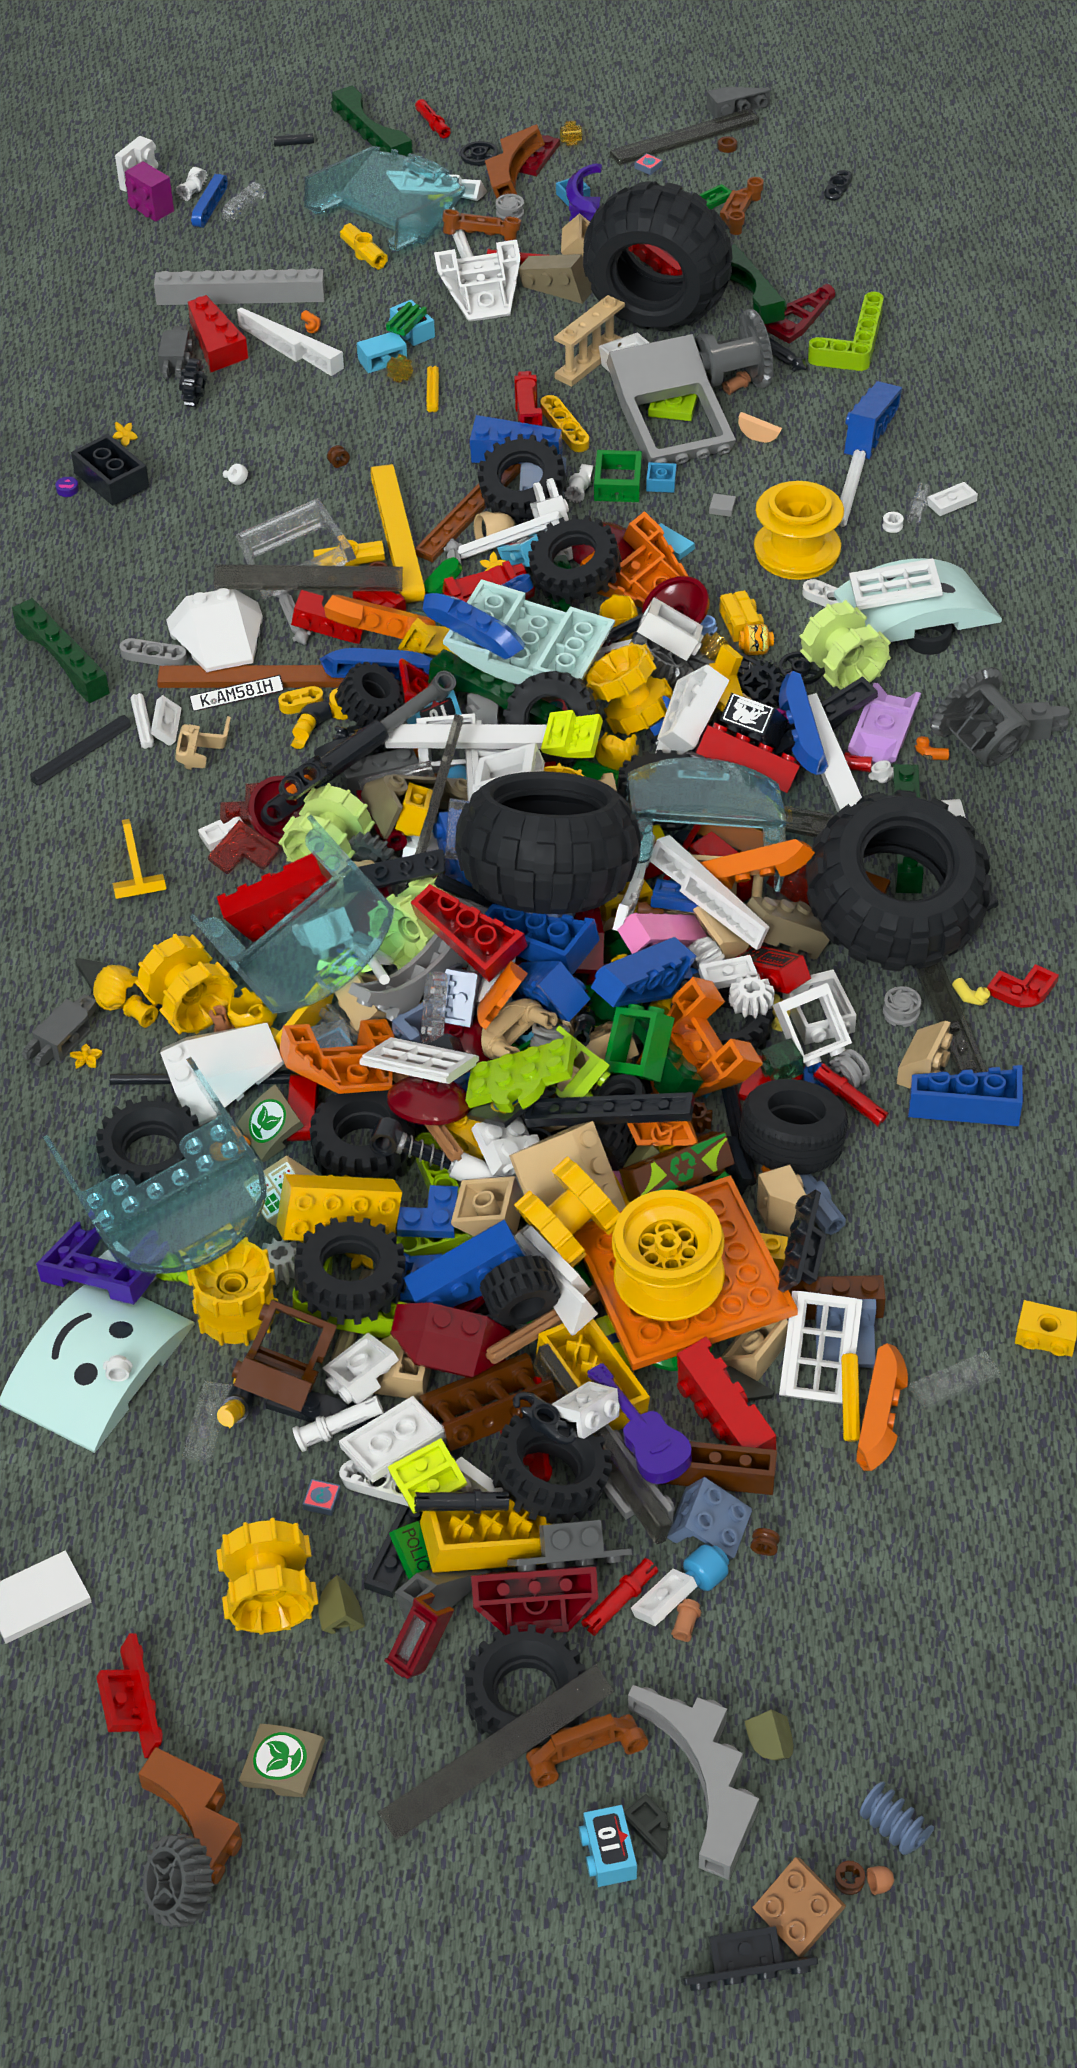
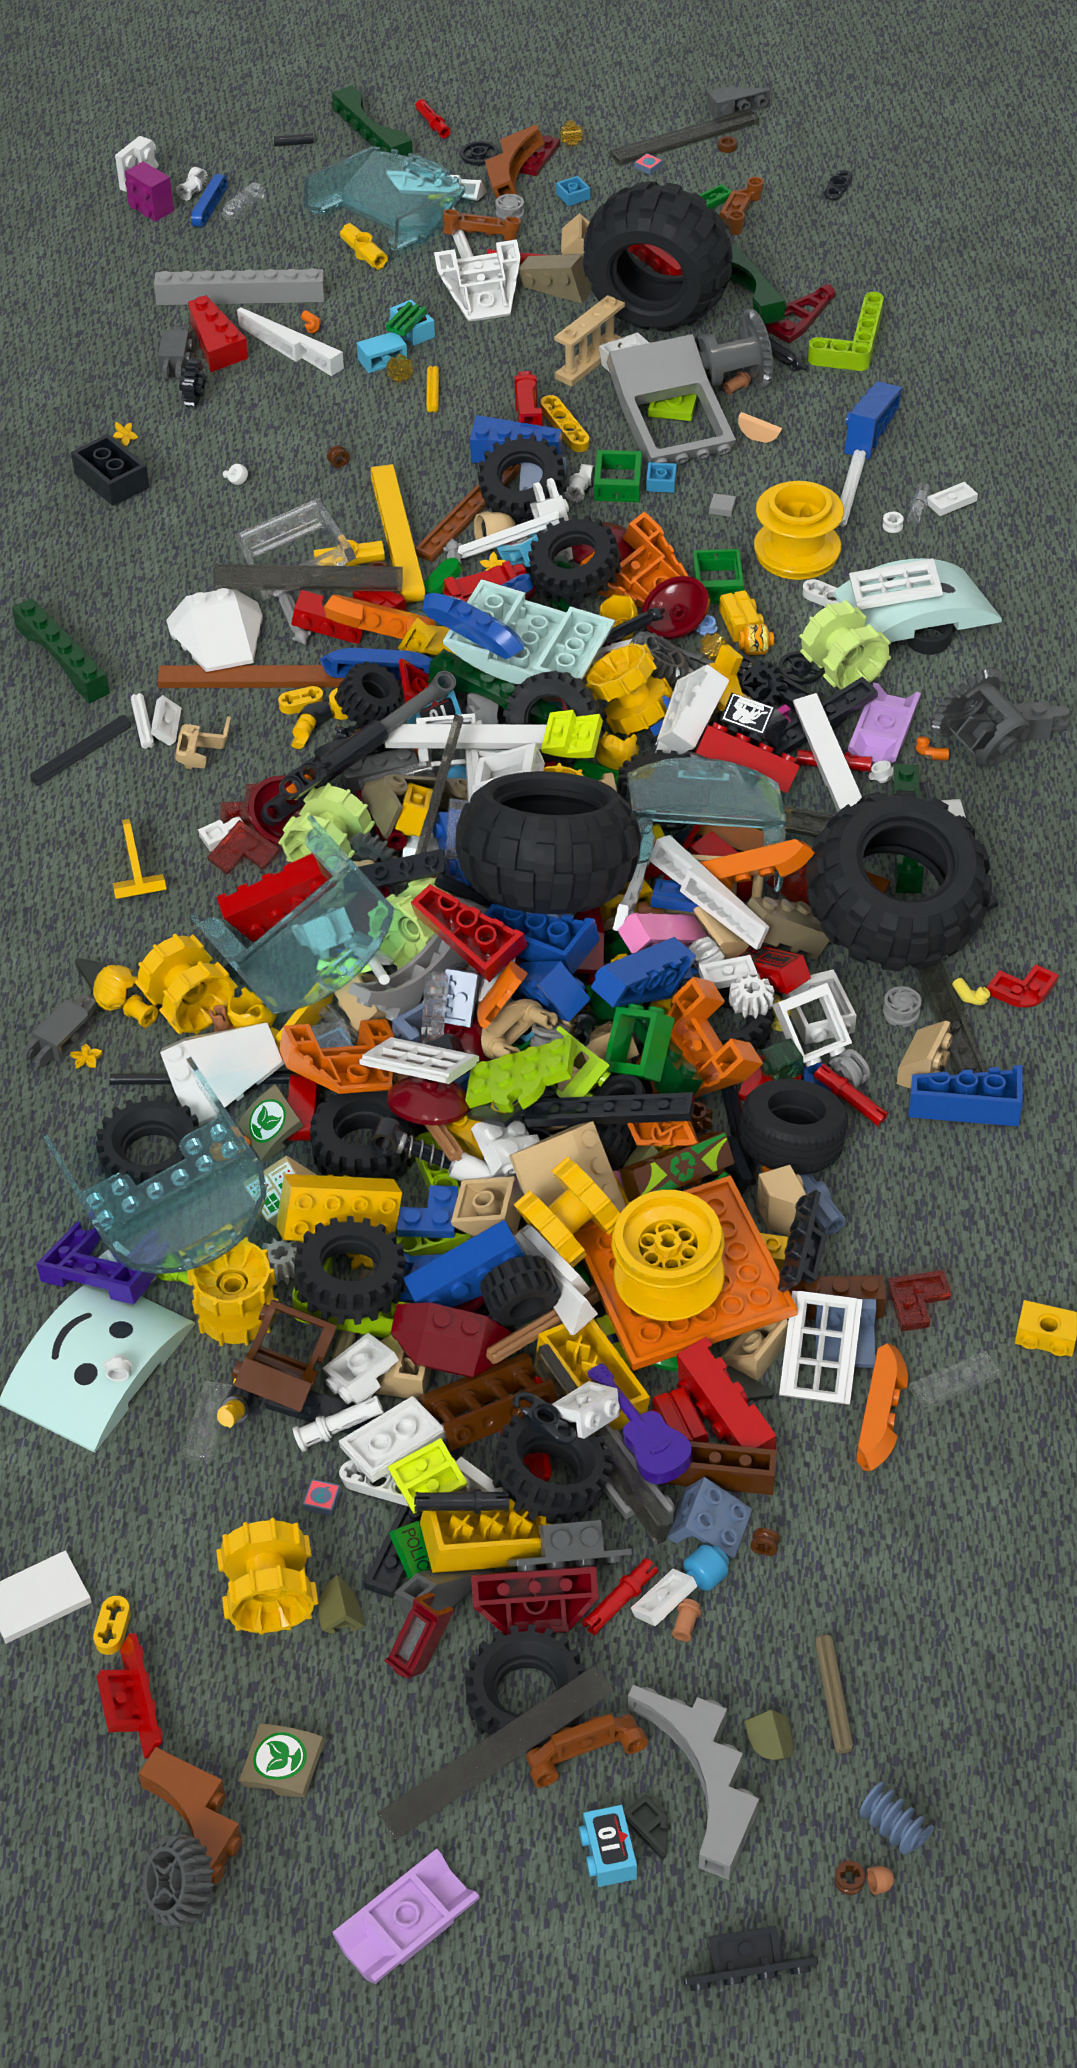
dark purple tile [55,477,79,497] -> none
light grey beam [120,638,187,666] -> none
sticker [189,675,284,711] -> none
dark purple piece [566,163,602,222] -> none
white window [637,597,704,661] -> none
medium azure tile [659,523,695,560] -> none
medium nougat plate [752,1857,846,1957] -> none
blue brick [779,671,828,775] -> none
yellow axle [841,1353,860,1442] -> none
none -> yellow beam [93,1596,131,1655]
none -> lavender piece [333,1849,480,1984]
none -> red brick [649,1387,708,1443]
none -> green window [692,549,744,604]
none -> dark tan axle [815,1635,853,1754]
none -> clear red plate [887,1270,951,1332]

